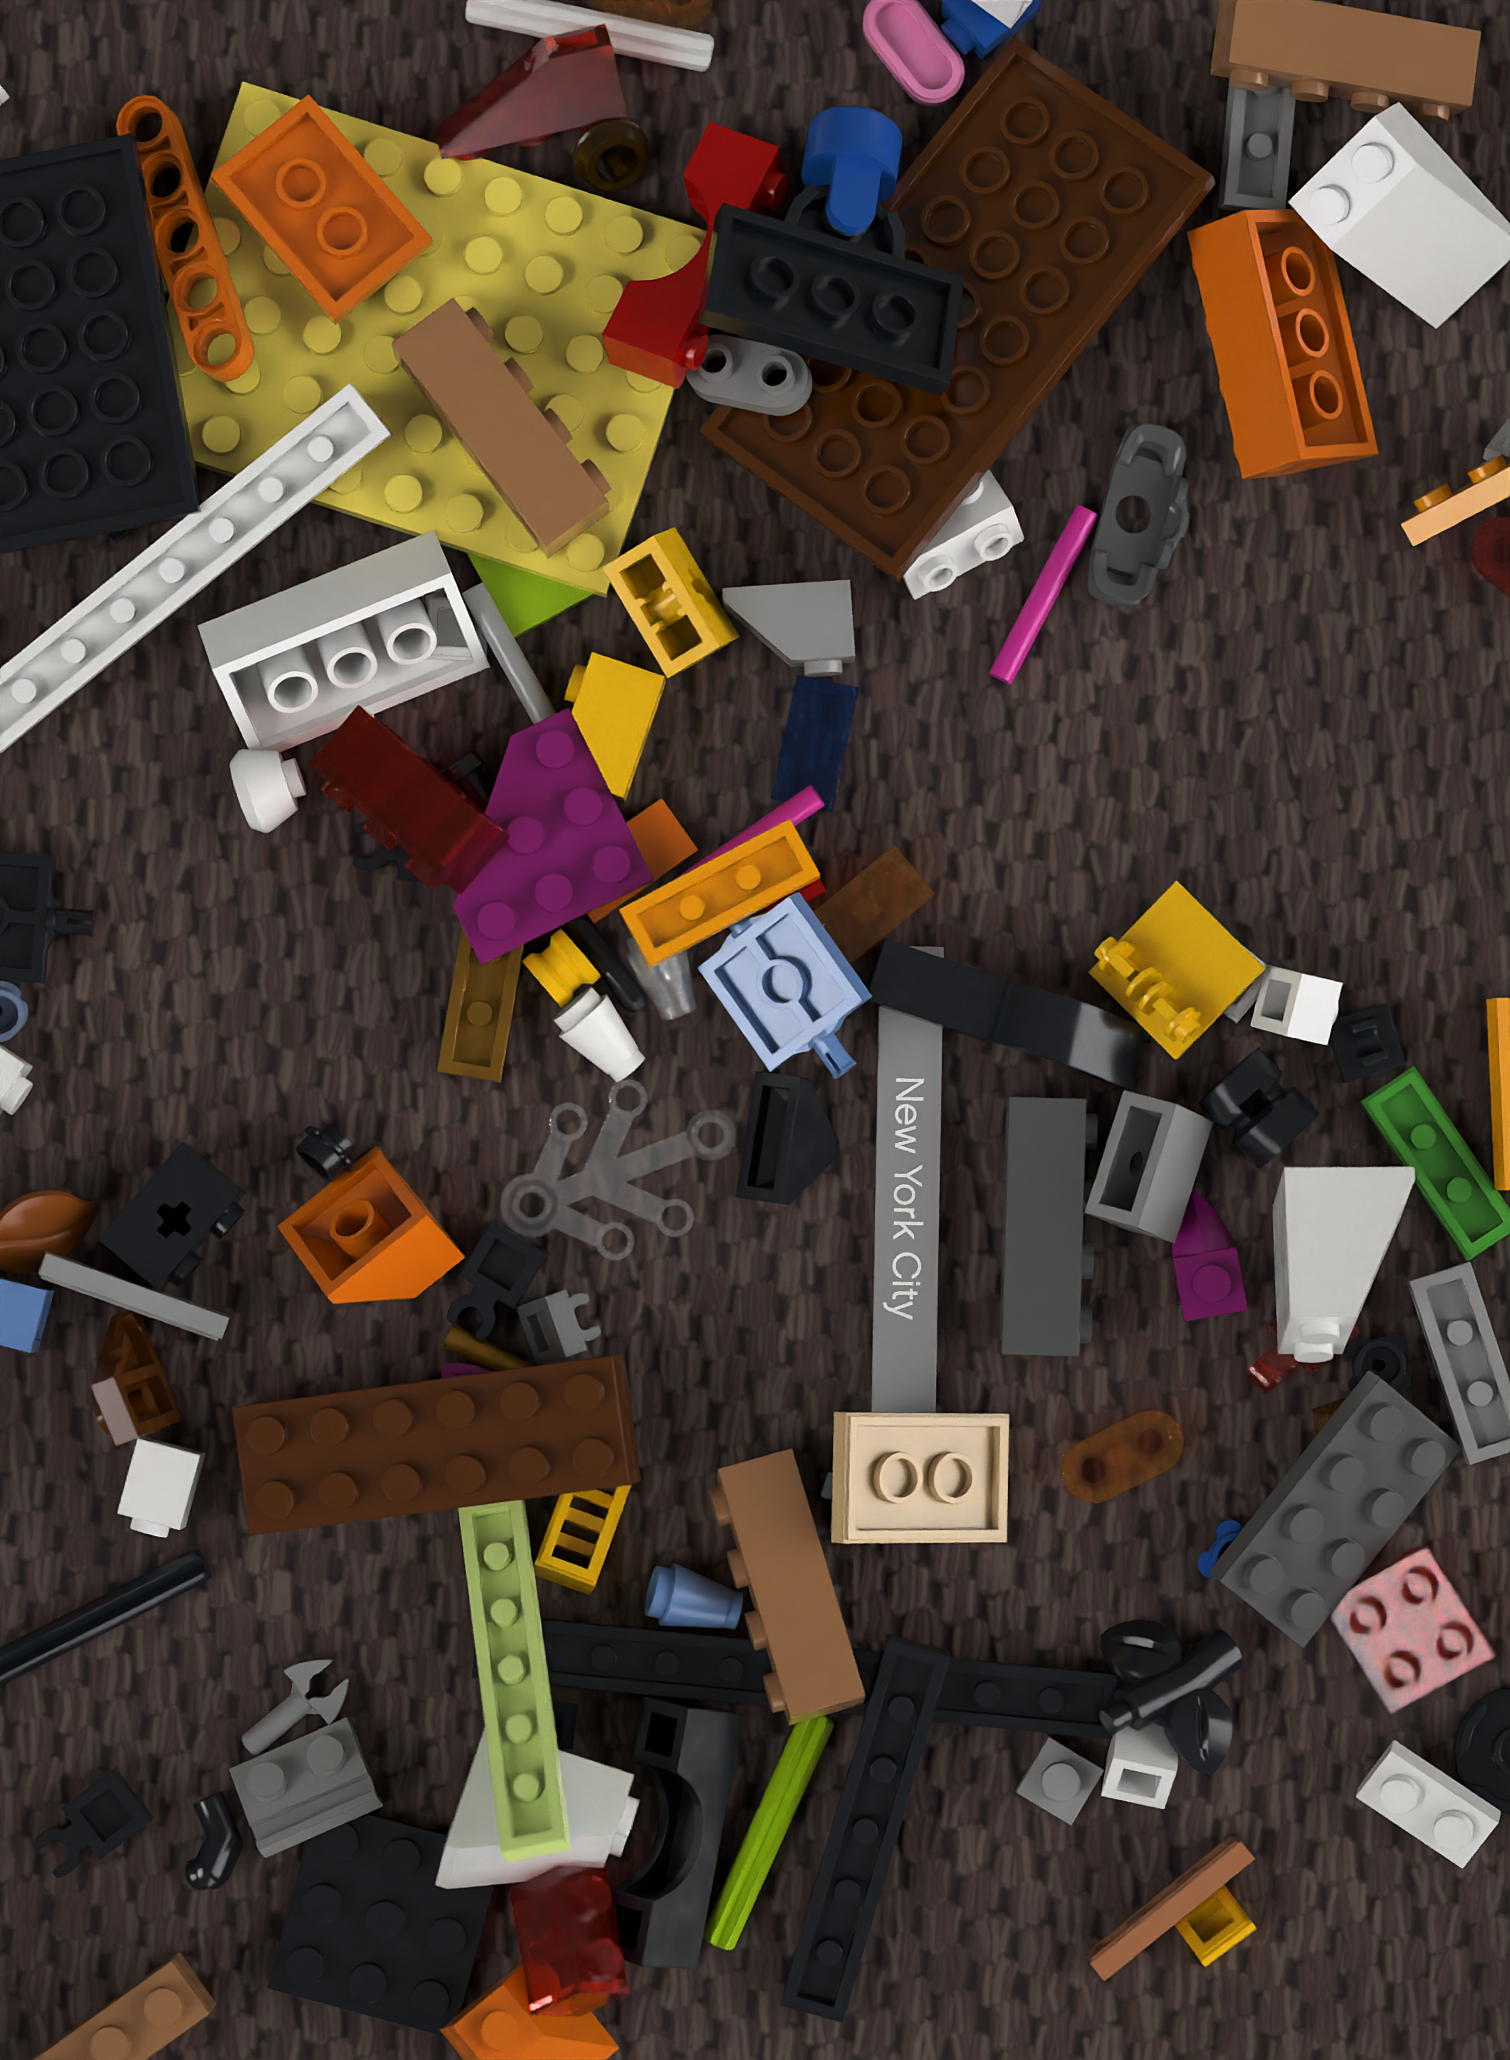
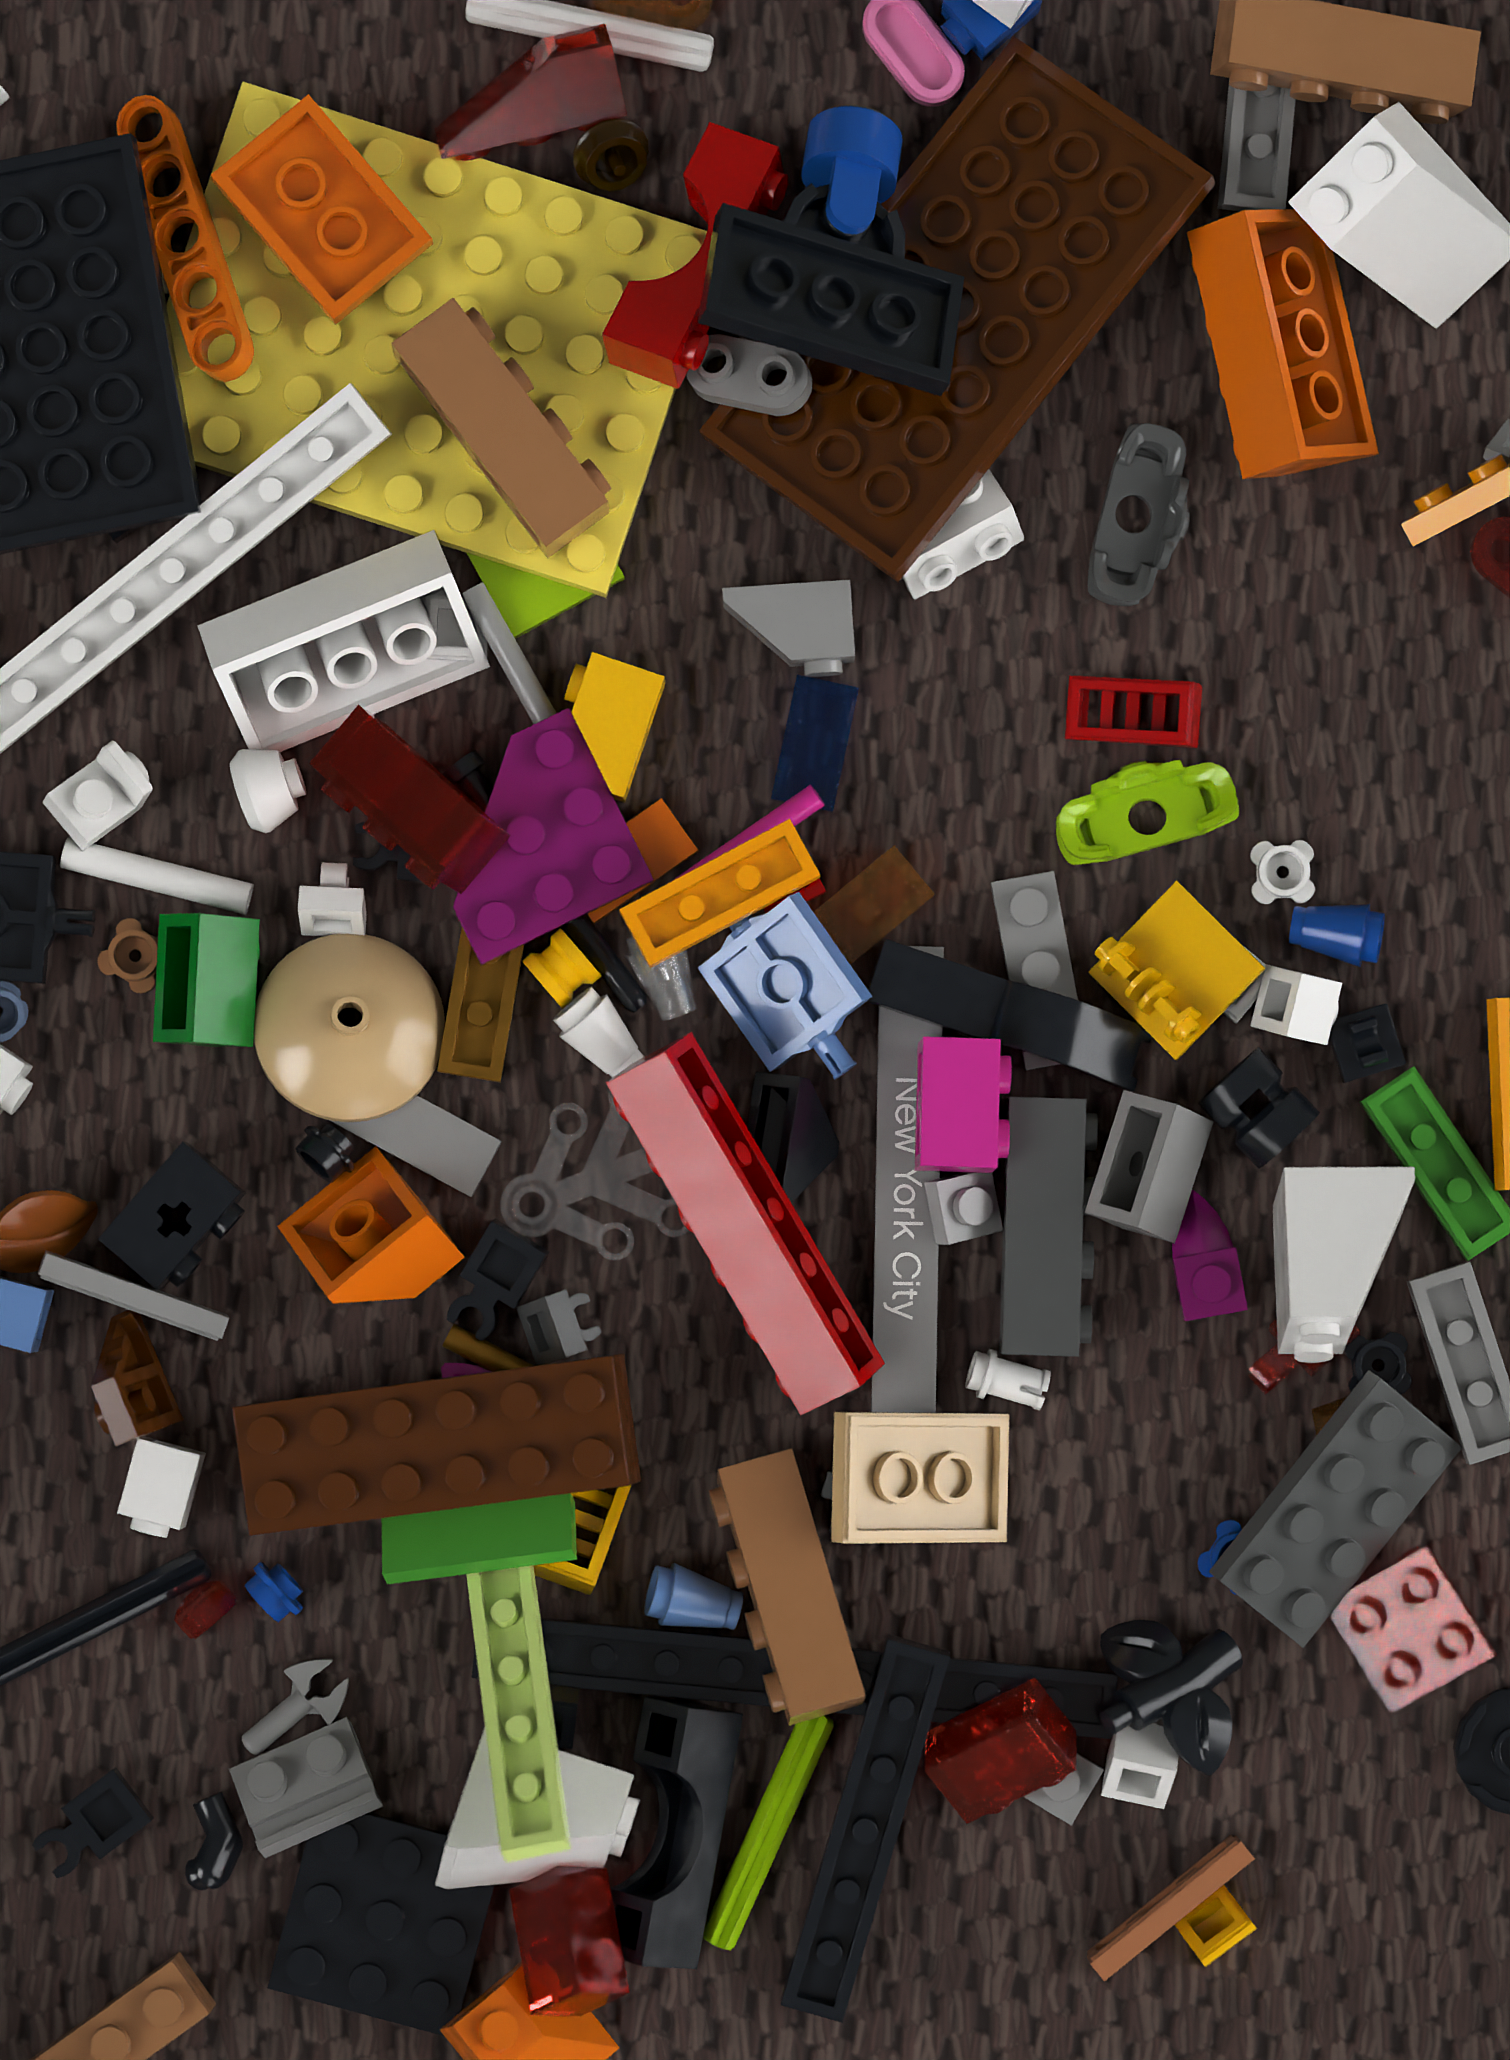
yellow brick [602,527,740,678] -> none
dark pink bar [989,505,1099,685] -> none
clear orange plate [1061,1410,1184,1503] -> none
white plate [1356,1740,1501,1869] -> none
none -> white bracket [42,740,153,851]
none -> white piece [60,837,254,915]
none -> medium nougat plate [98,918,158,994]
none -> green brick [153,913,260,1047]
none -> clear red tile [174,1579,238,1640]
none -> blue plate [244,1561,303,1623]
none -> tan dish [254,934,445,1122]
none -> white tile [298,862,367,936]
none -> light grey tile [330,1095,502,1197]
none -> bright green tile [382,1493,577,1584]
none -> brick [606,1032,885,1415]
none -> dark pink brick [914,1036,1011,1173]
none -> light grey plate [924,1172,1003,1245]
none -> clear red brick [925,1678,1077,1824]
none -> white pin [965,1349,1051,1410]
none -> light grey plate [990,871,1078,1071]
none -> lime piece [1056,760,1239,865]
none -> red slope [1065,676,1202,748]
none -> white plate [1250,840,1315,904]
none -> blue cone [1289,904,1385,967]

